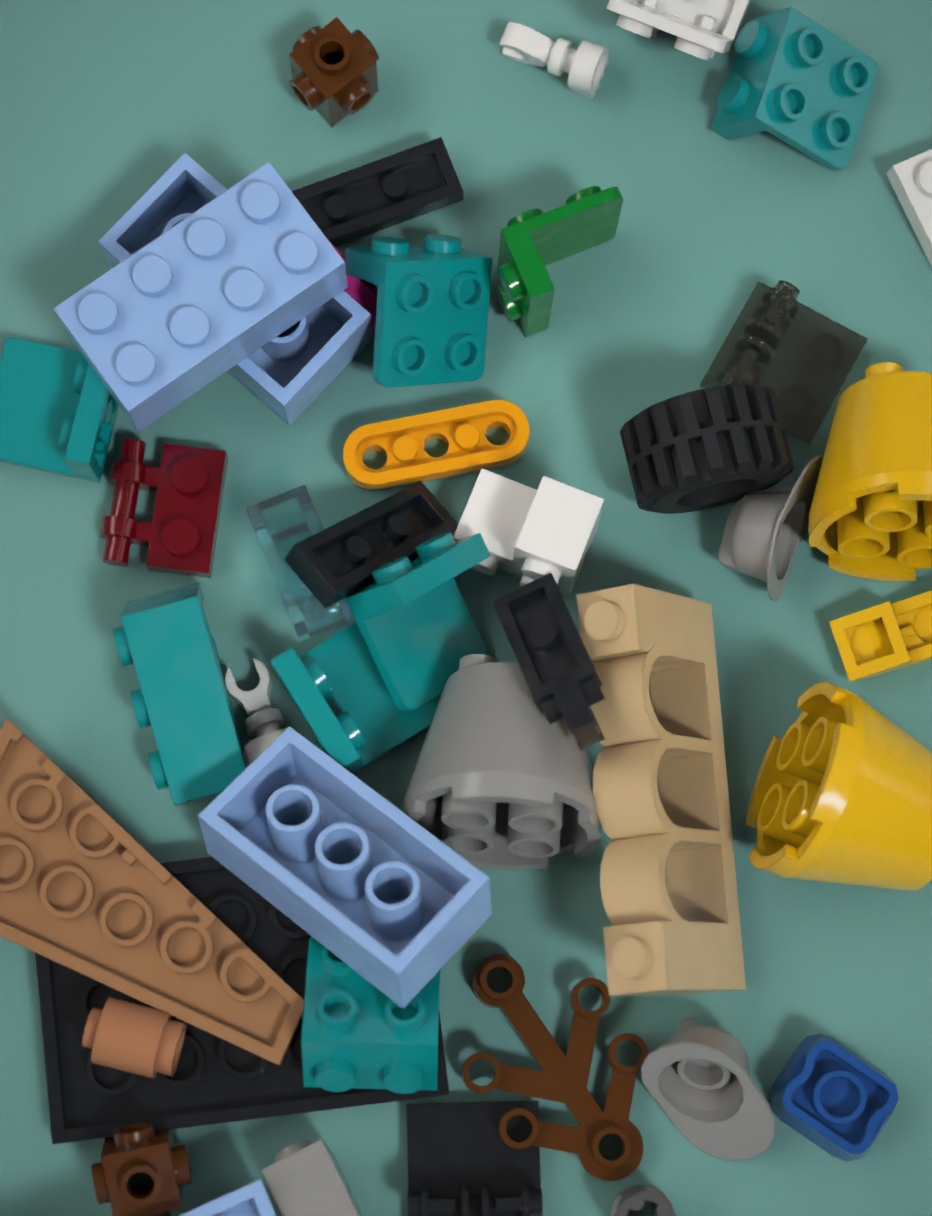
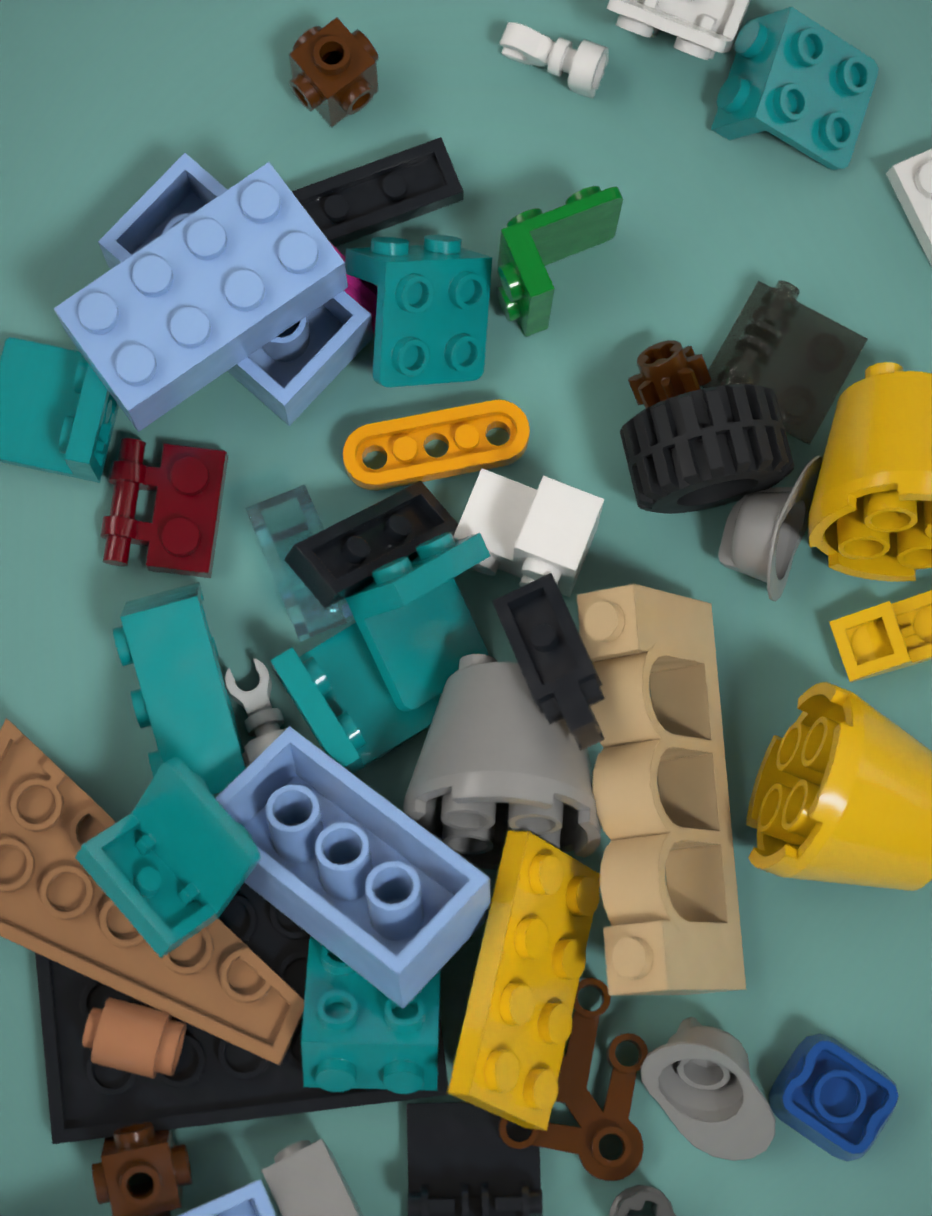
none -> teal bracket [75,757,260,958]
none -> yellow plate [448,831,600,1131]
none -> reddish brown gear [628,340,712,408]

